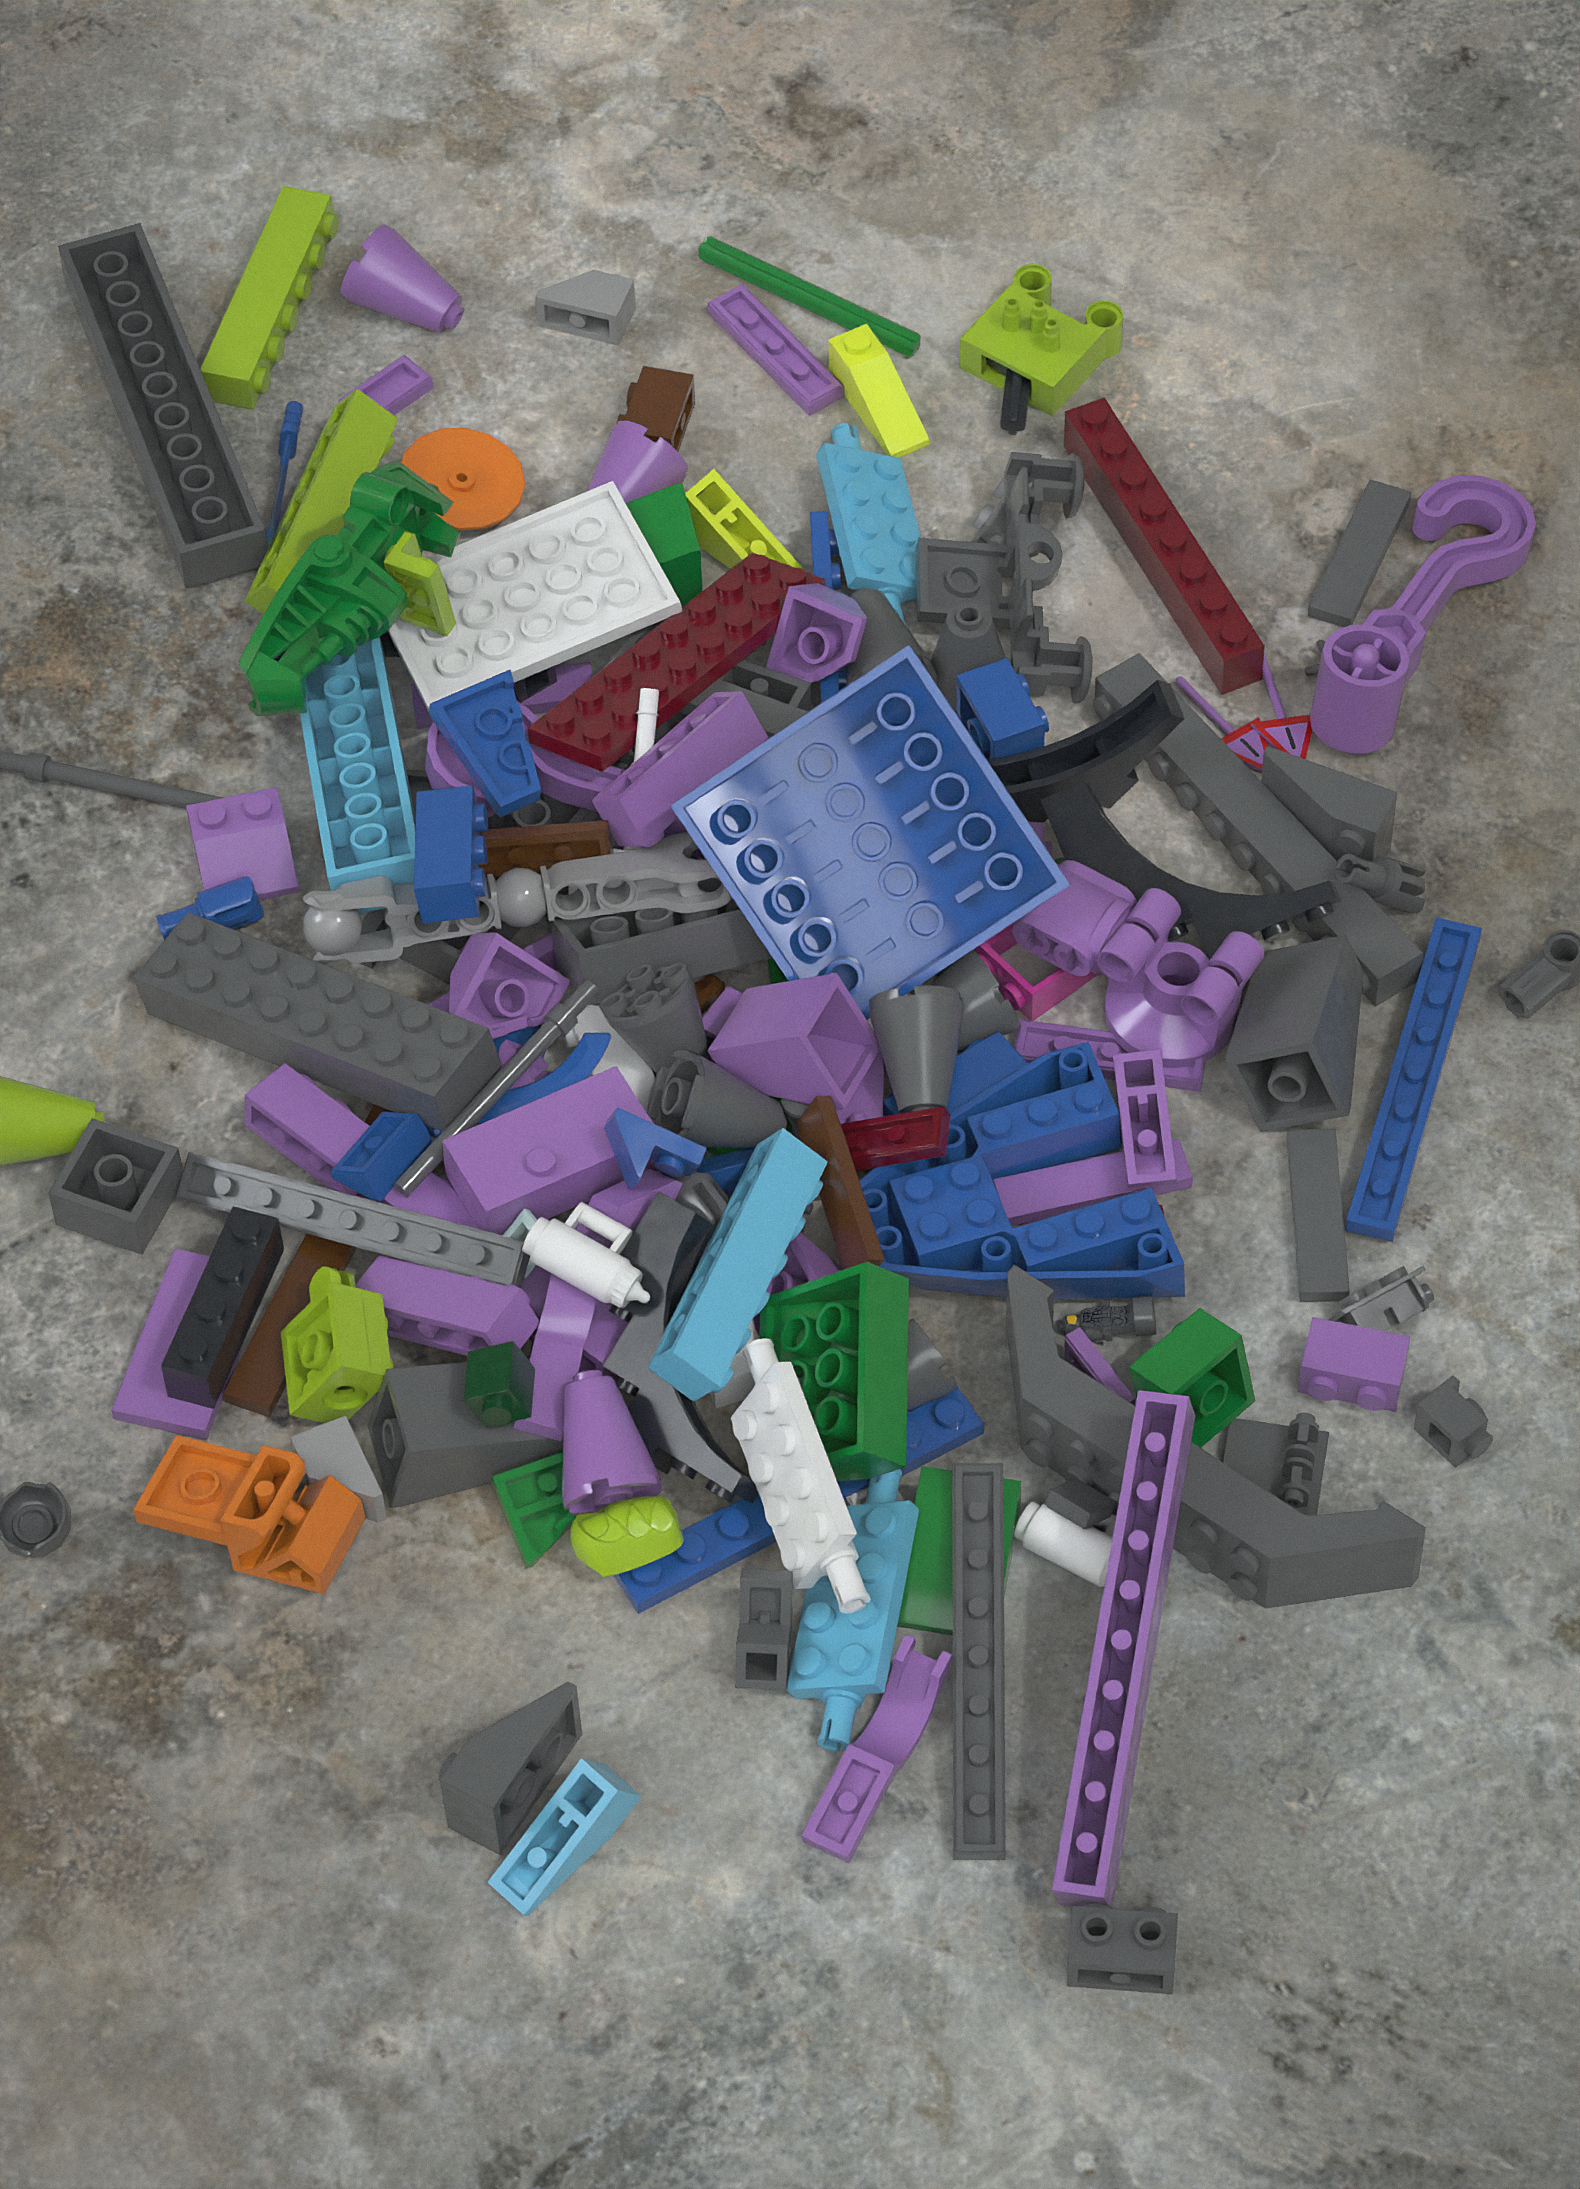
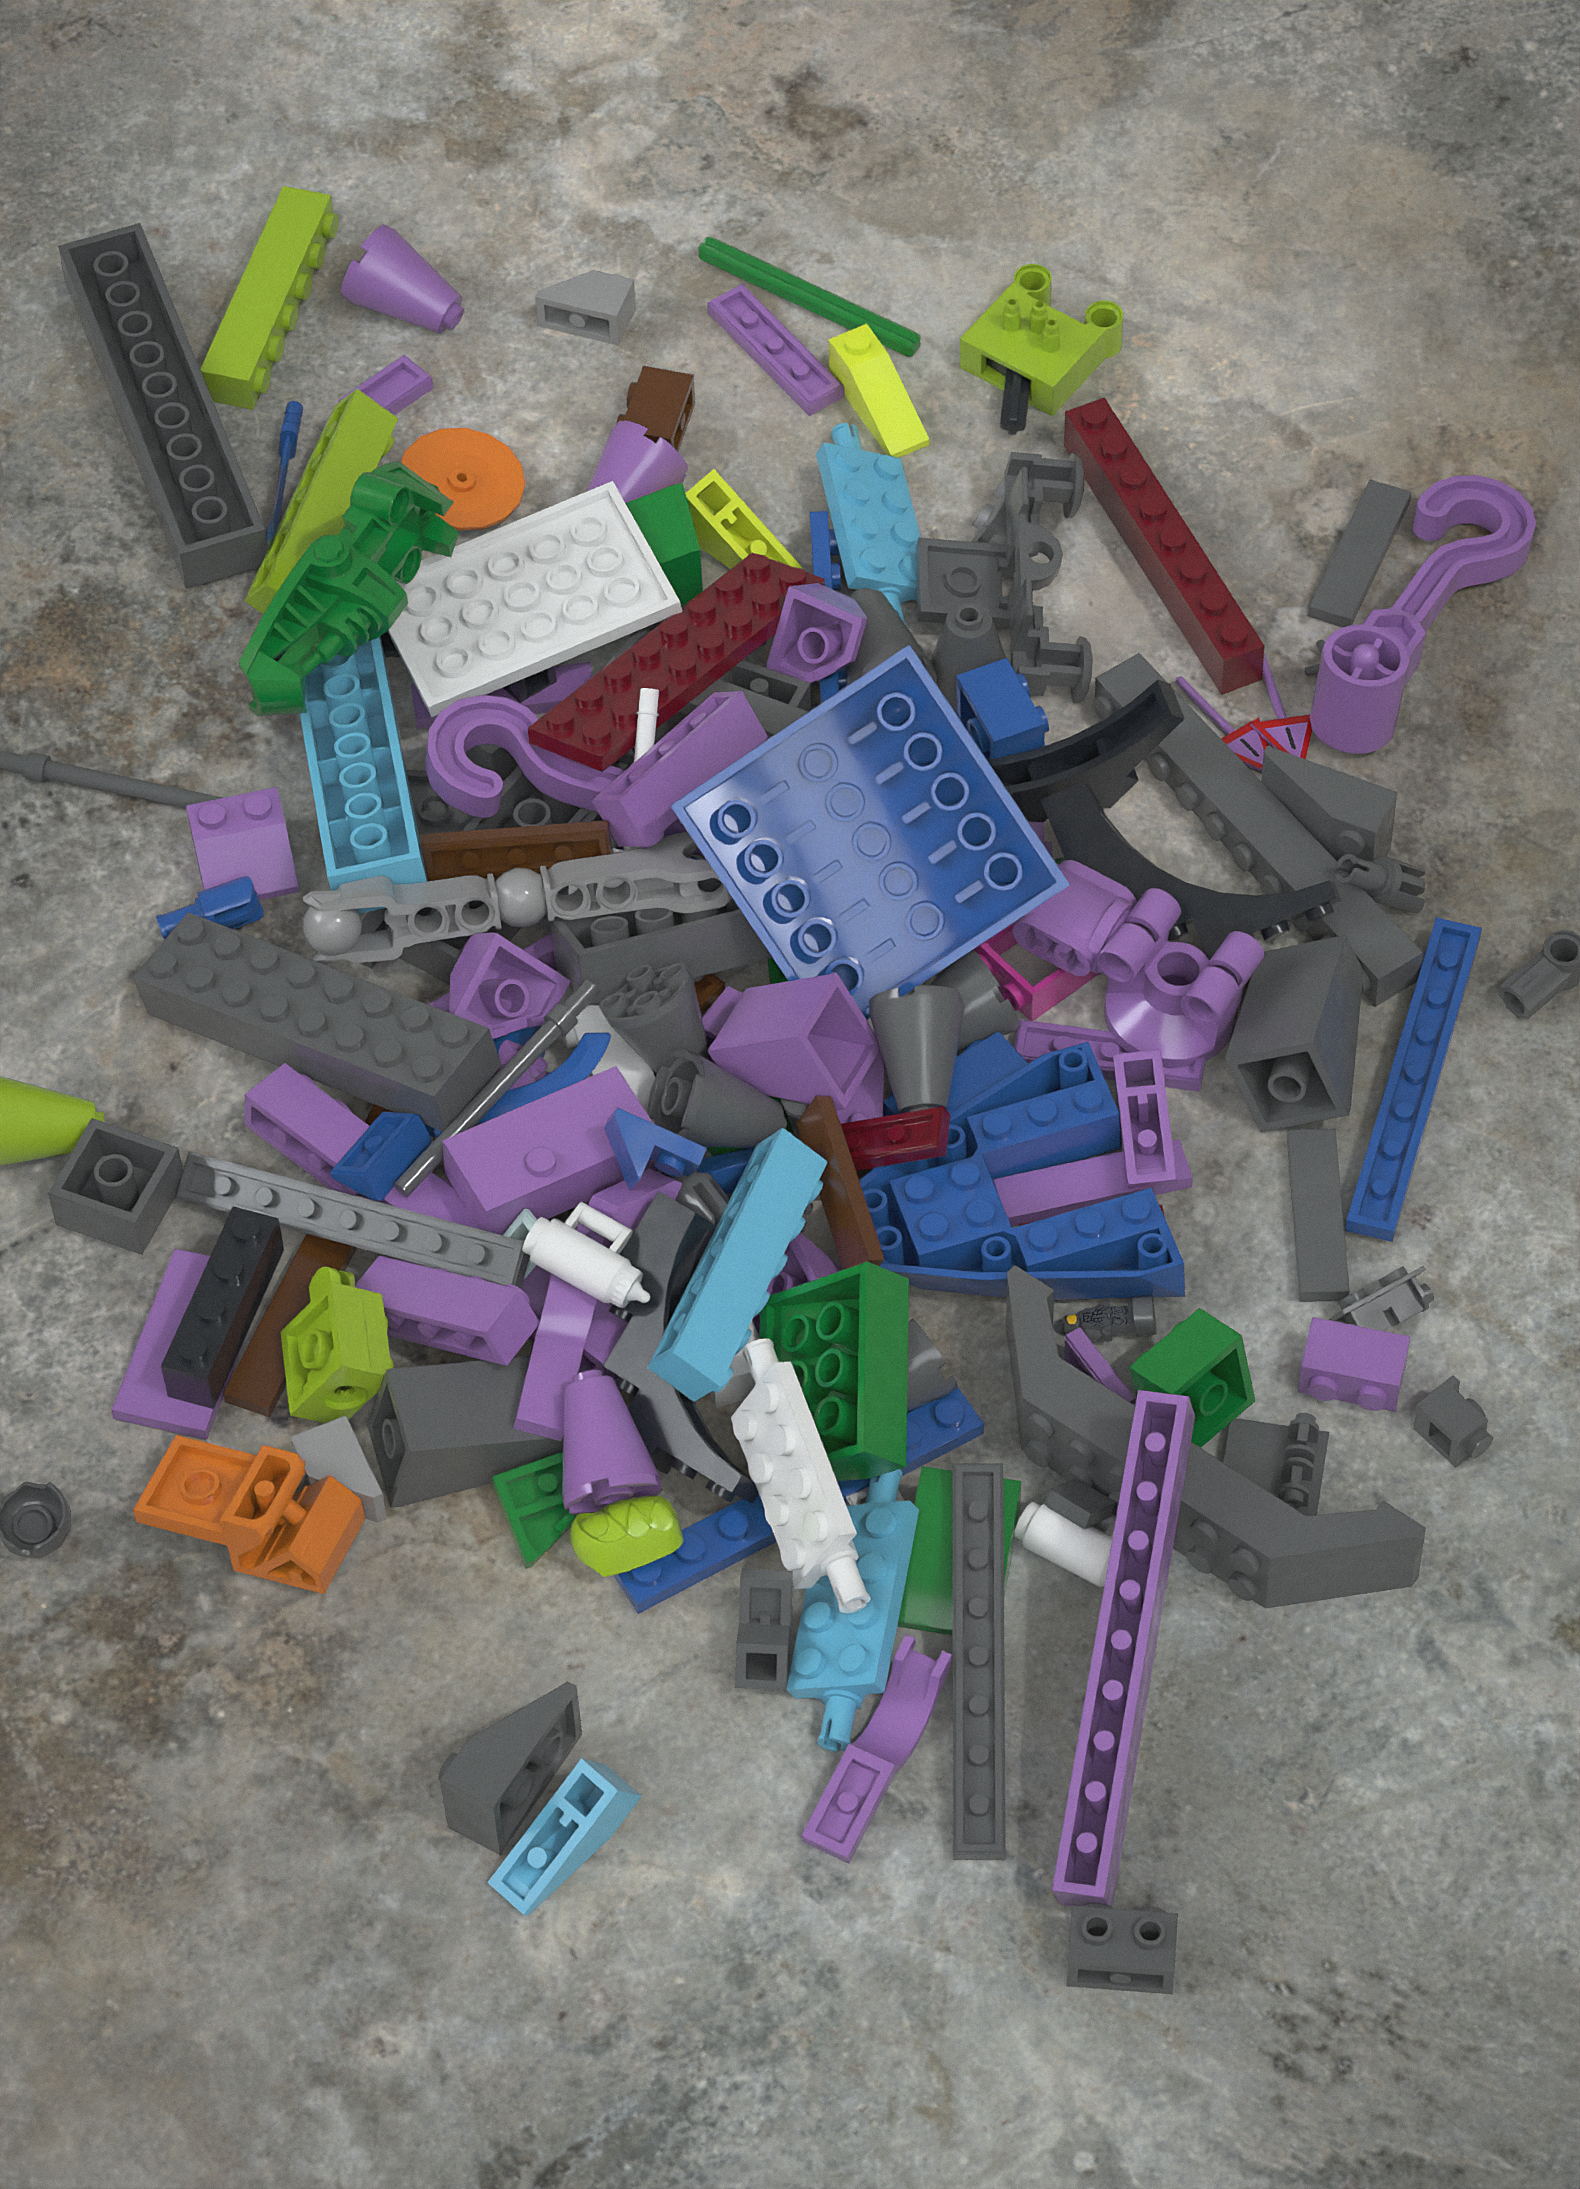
lime bracket [383,531,456,636] -> none
blue brick [414,785,488,924] -> none
blue wing [429,669,541,817] -> none
dark green brick [464,1341,535,1428] -> none

